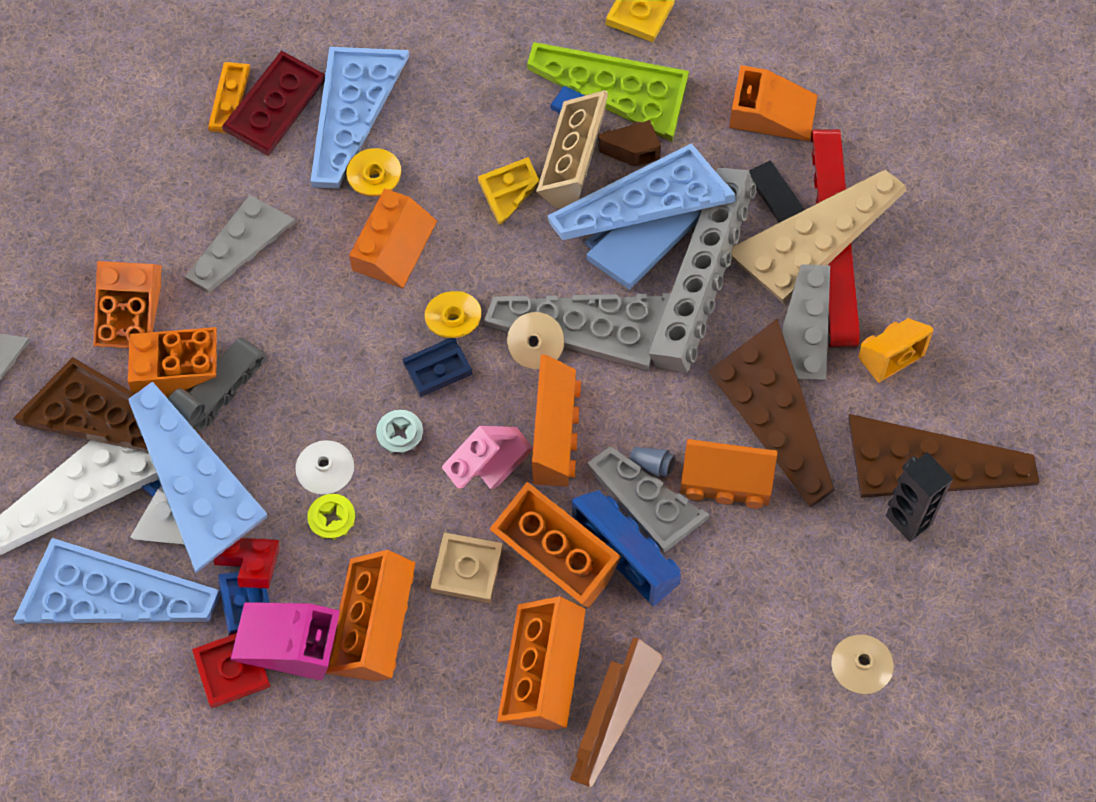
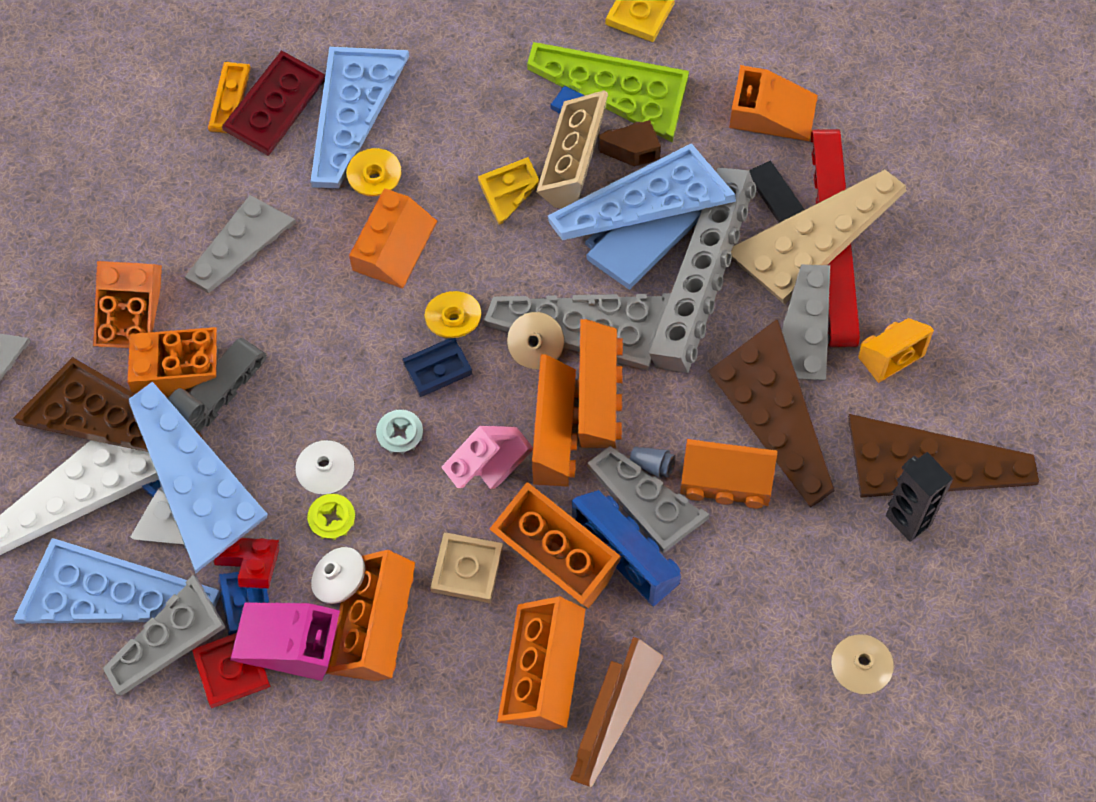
none -> light grey wing [103,575,226,696]
none -> white dish [311,547,365,604]
none -> orange slope [578,319,623,449]

